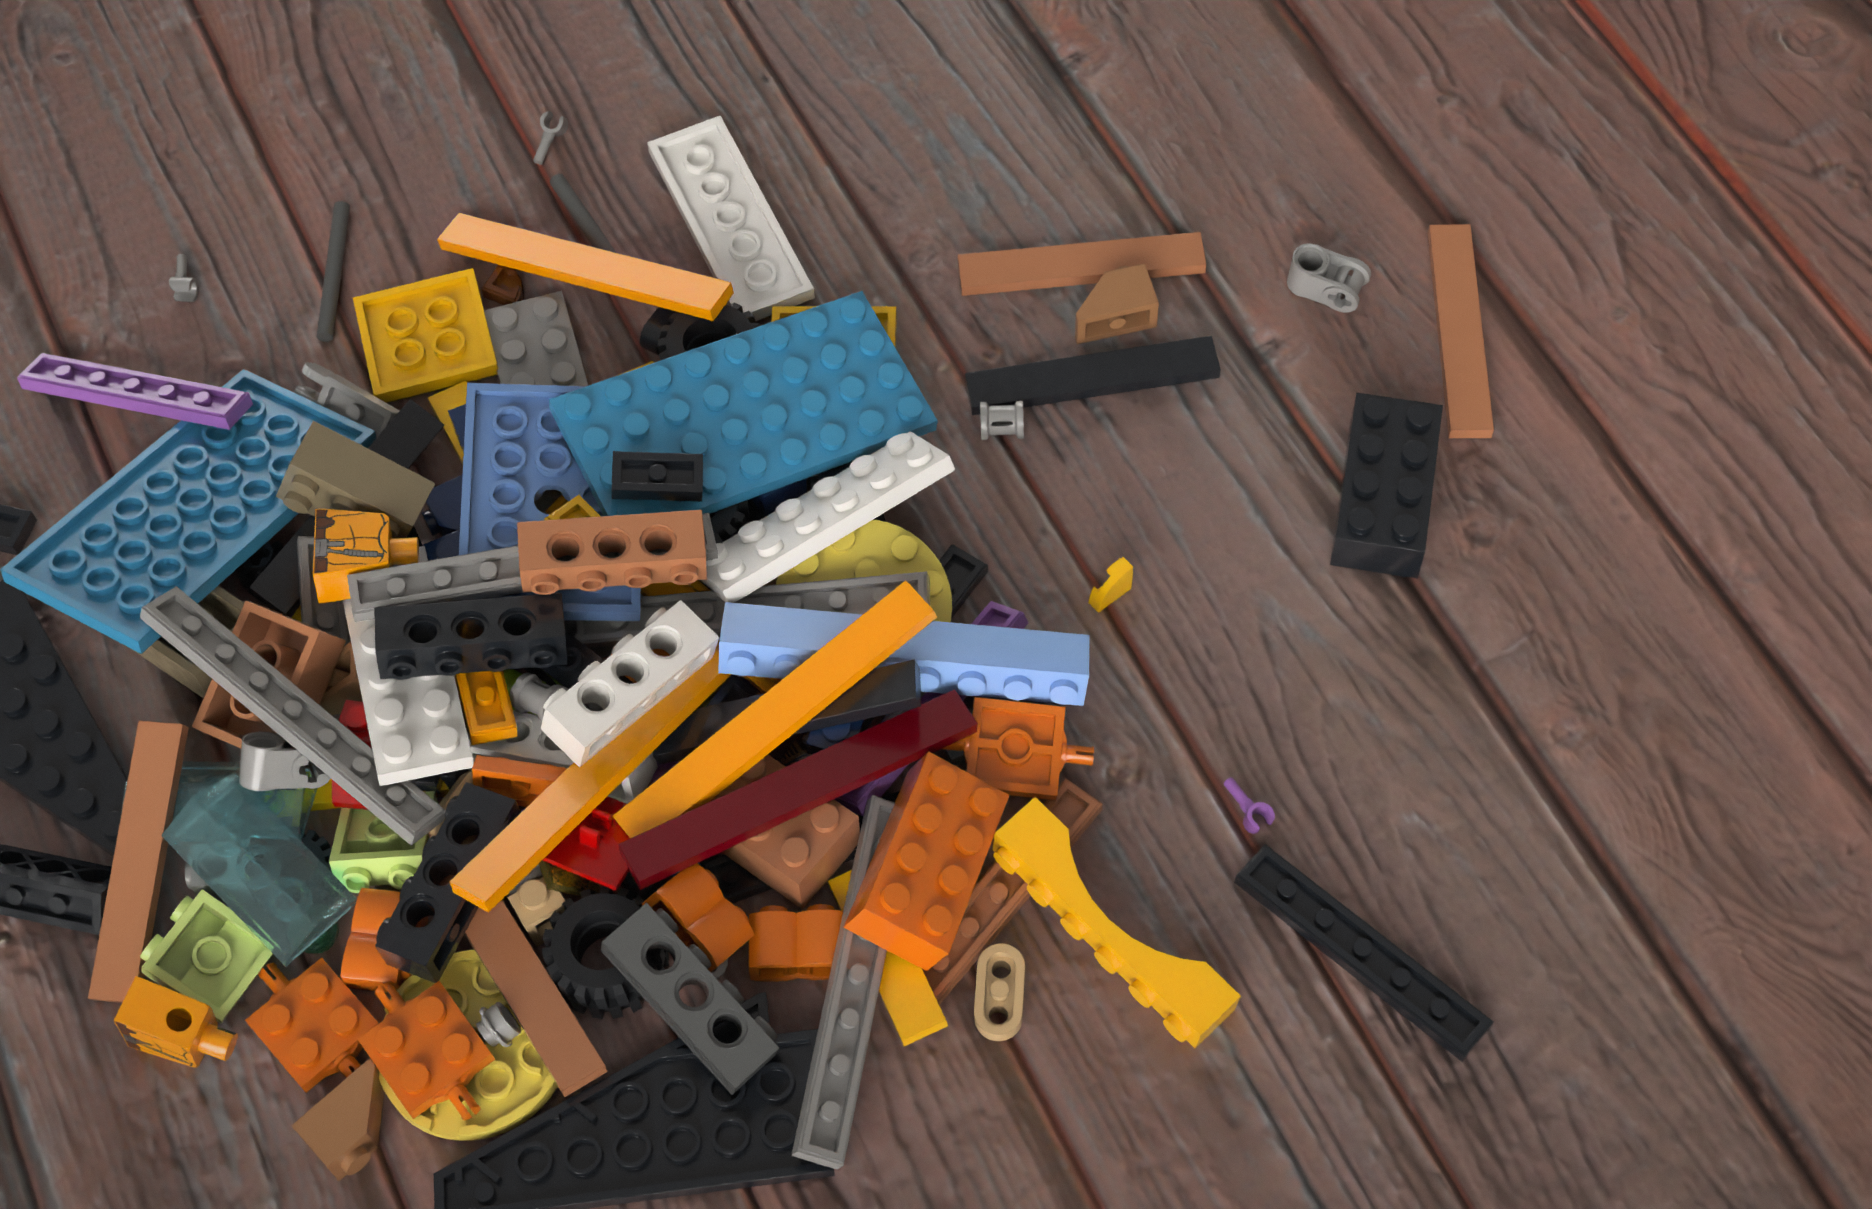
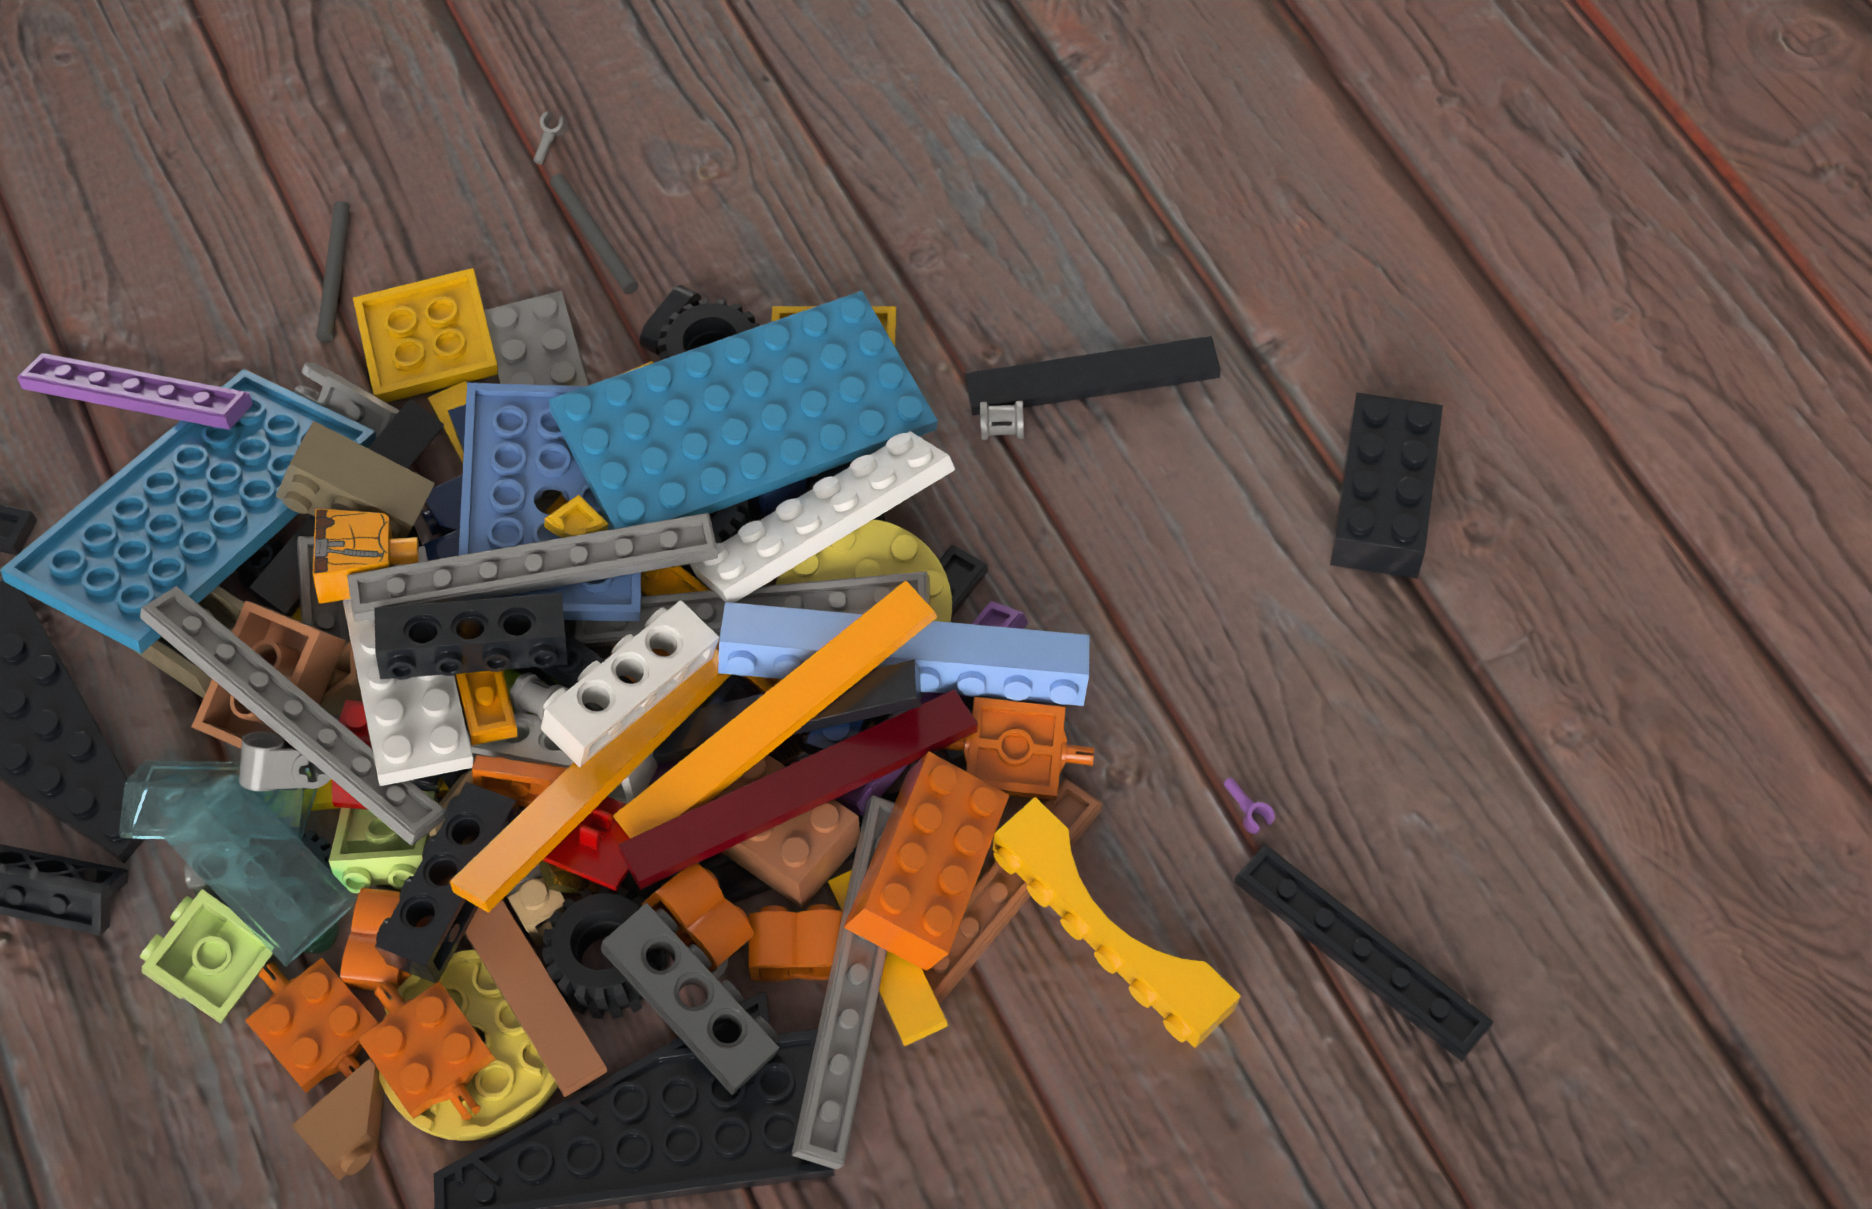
nougat tile [88,721,189,1003] -> none
light orange torso [114,976,238,1068] -> none
light grey hand [169,254,198,302] -> none
light orange tile [437,213,734,321] -> none
light grey plate [476,1002,521,1047] -> none
reddish brown tile [481,265,524,305] -> none
nougat brick [517,510,707,595] -> none
black plate [612,451,703,502] -> none
white plate [647,116,815,321] -> none
nougat tile [958,232,1207,296] -> none
tan plate [974,943,1025,1041] -> none
medium nougat slope [1075,264,1159,345] -> none
yellow tile [1088,557,1133,613] -> none
light grey piece [1287,243,1371,313] -> none
nougat tile [1427,224,1494,438] -> none

